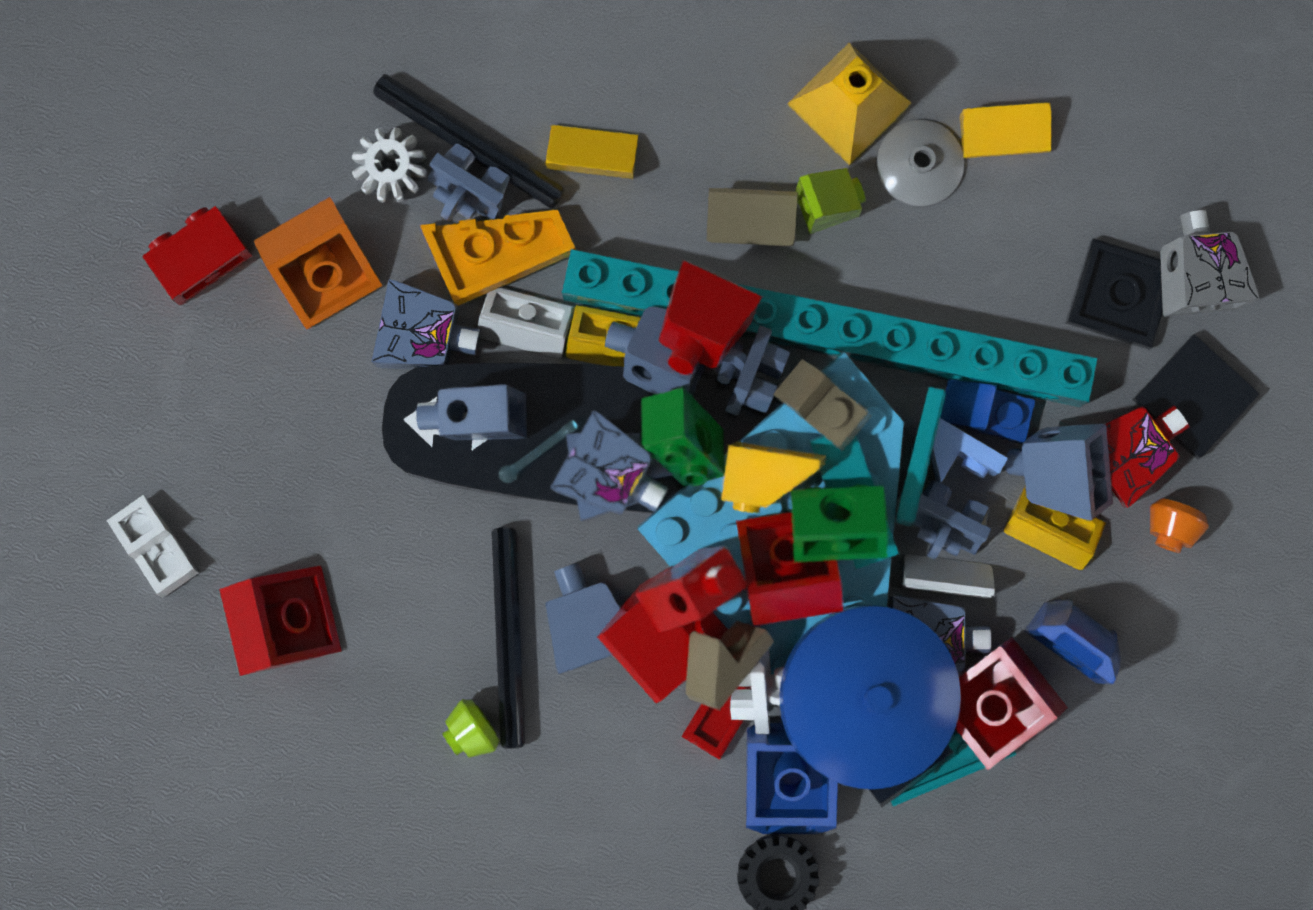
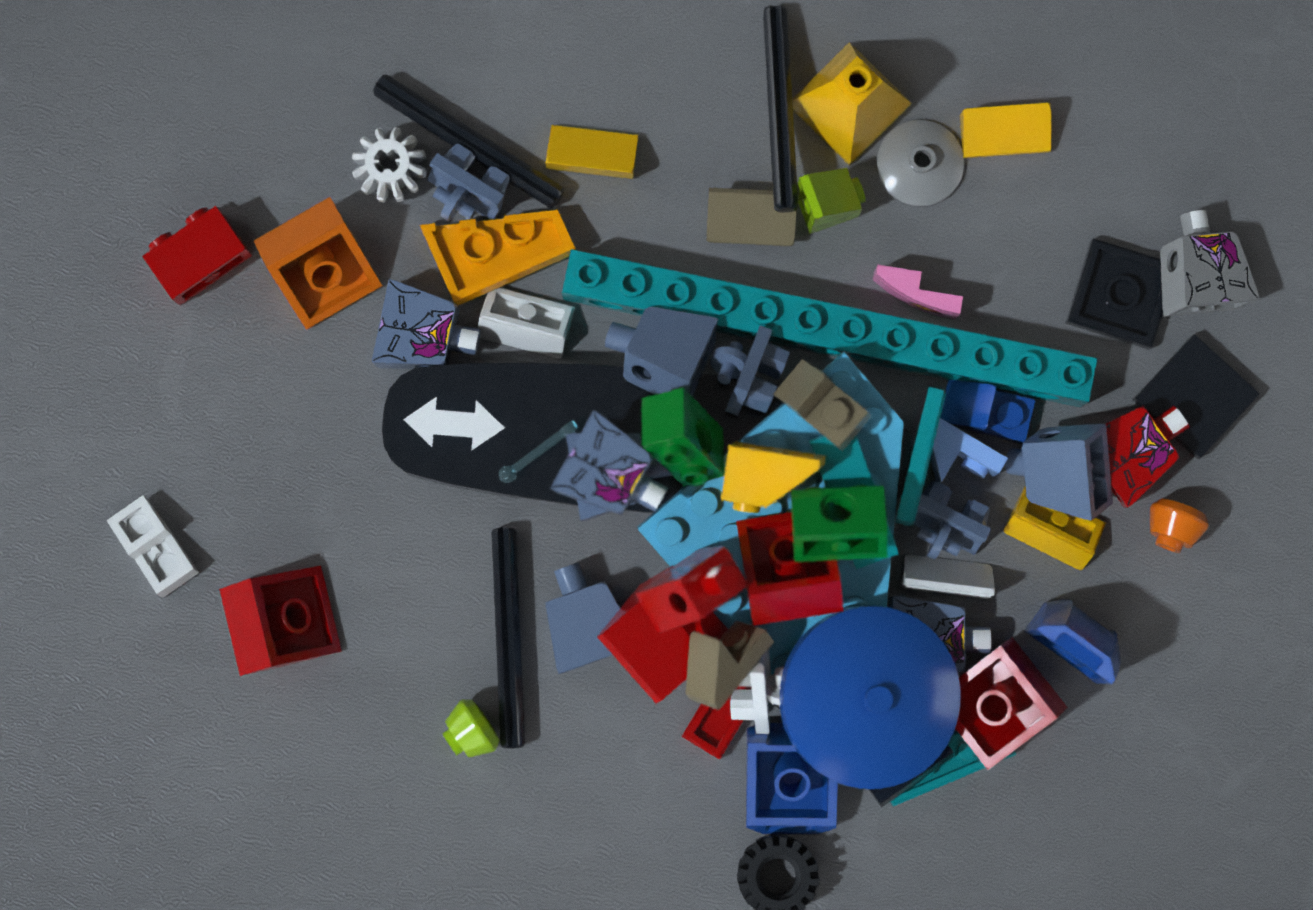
sand blue torso [416,385,527,440] -> none
yellow slope [566,305,641,367] -> none
red torso [658,260,762,375] -> none
none -> black axle [763,5,798,213]
none -> bright pink slope [873,265,963,320]

